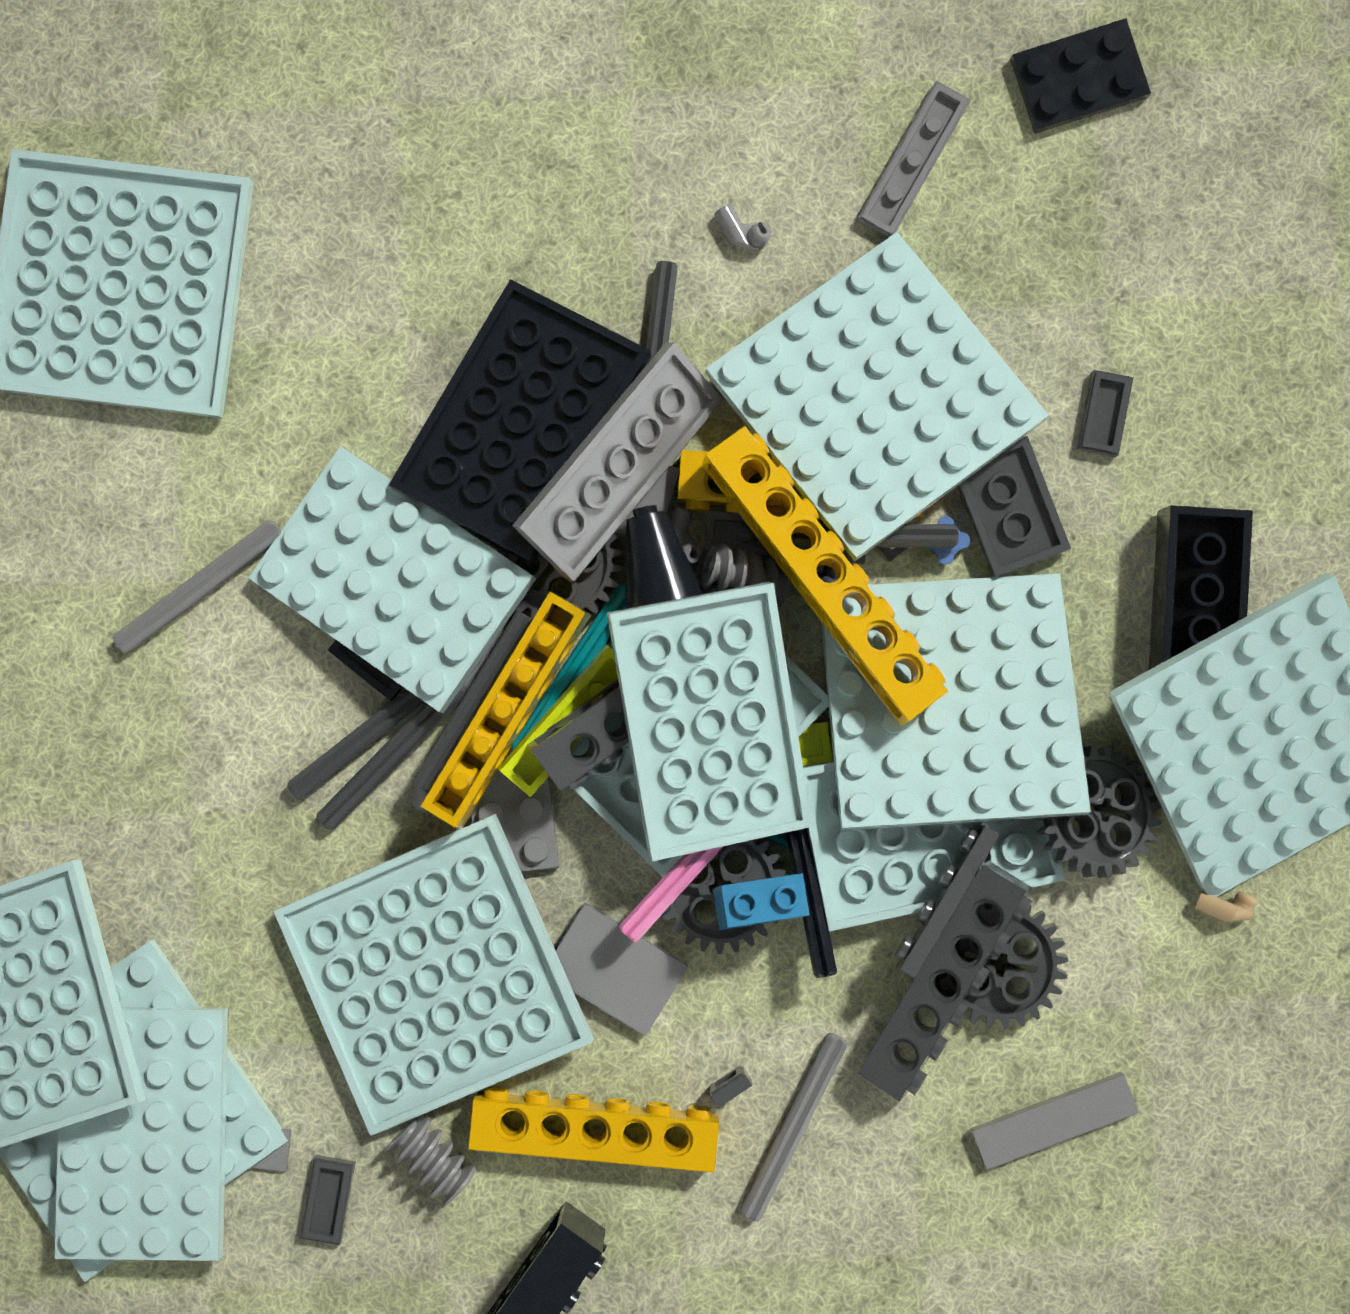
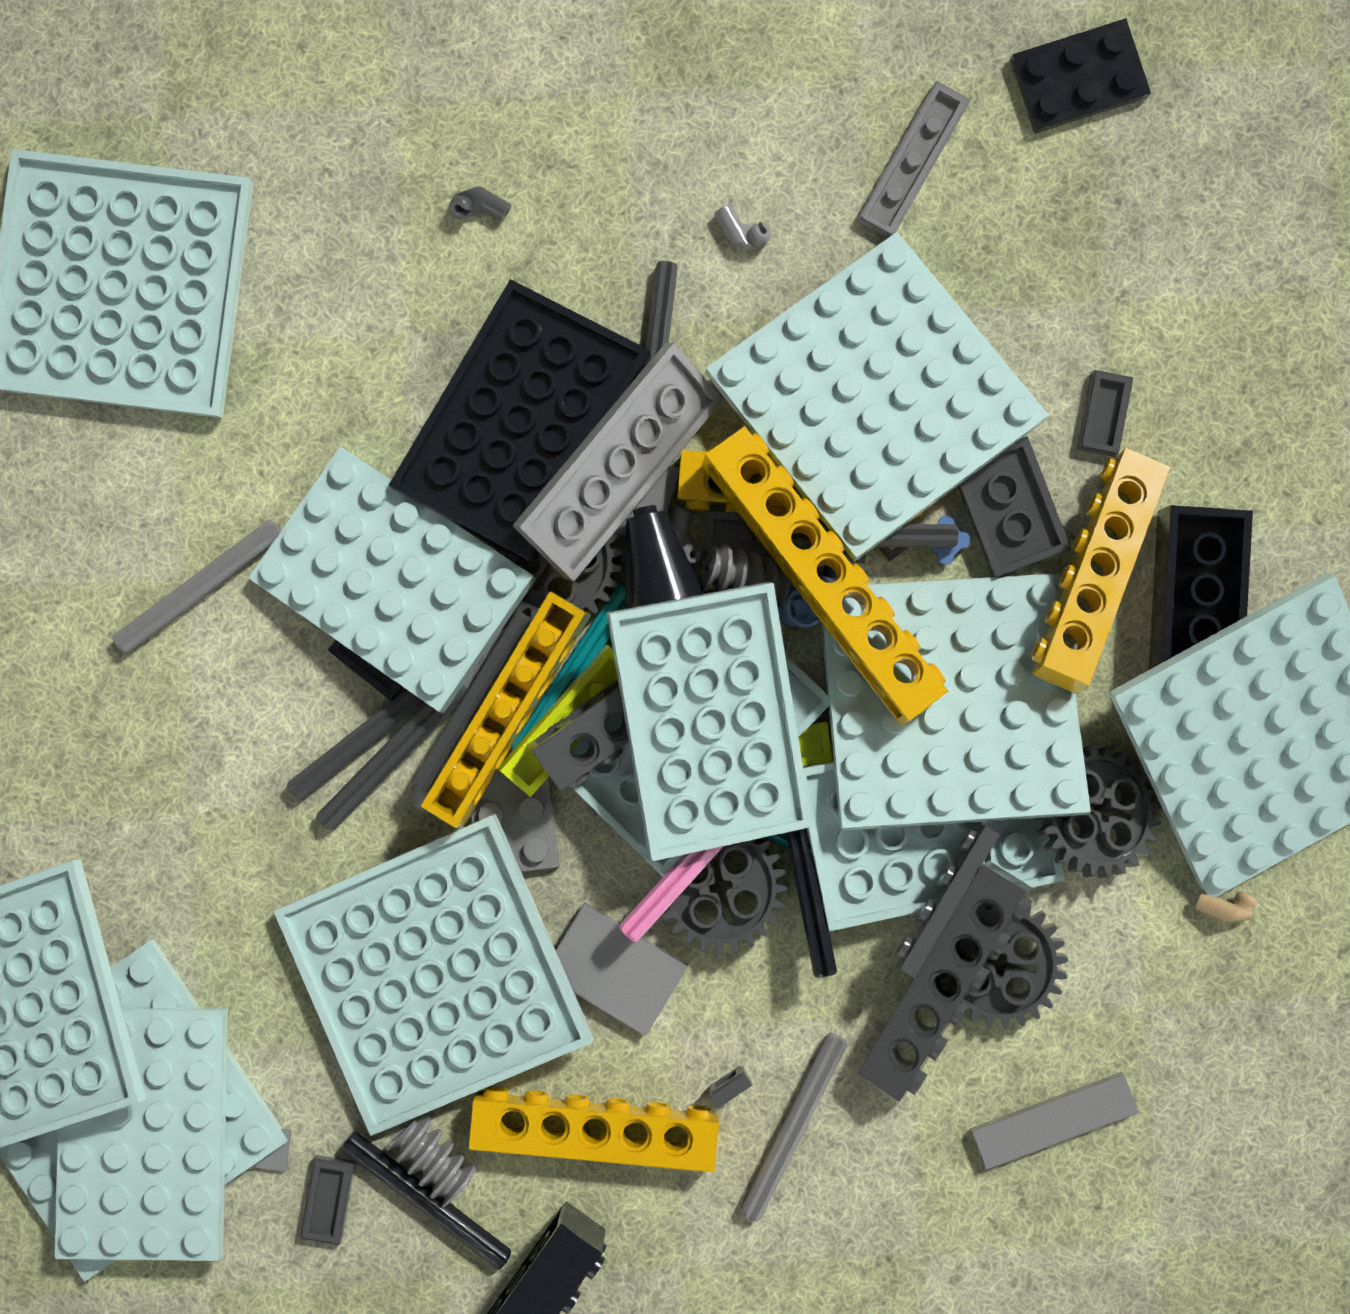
dark azure brick [713,873,810,930] -> none
none -> black axle [341,1132,511,1270]
none -> dark grey arm [449,186,512,222]
none -> light blue wheel [778,587,820,627]
none -> yellow brick [1031,448,1170,694]

